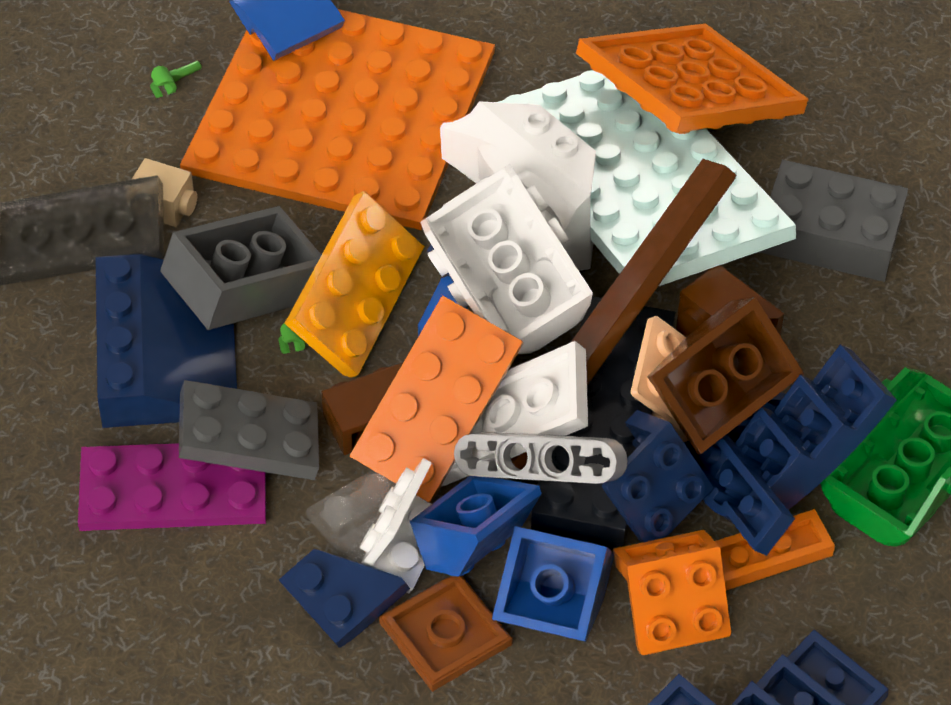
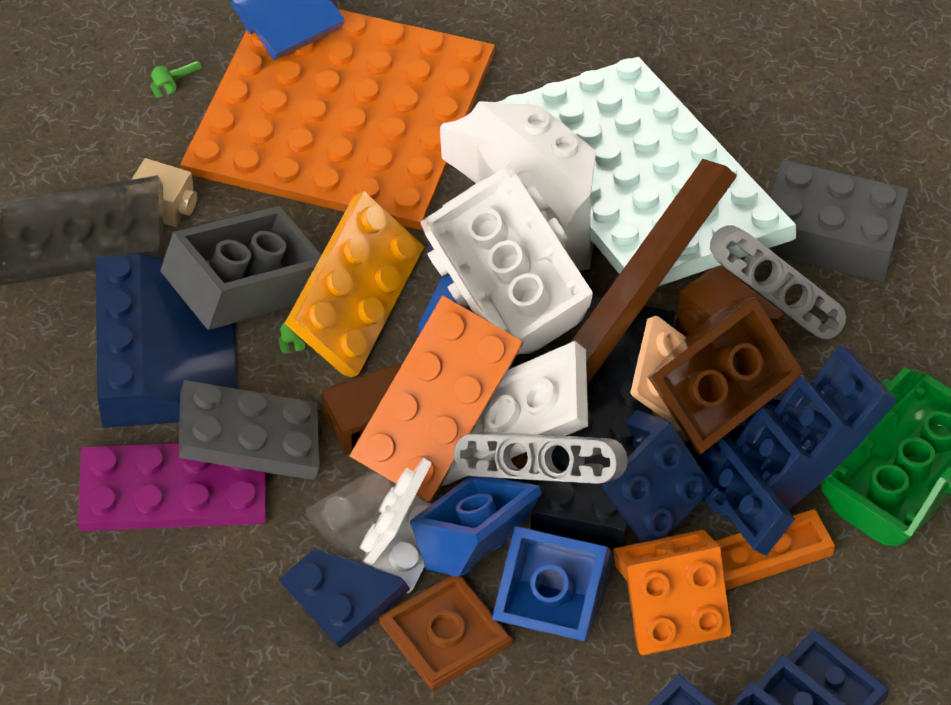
orange plate [576,23,808,134] -> none
none -> light grey beam [709,225,846,339]

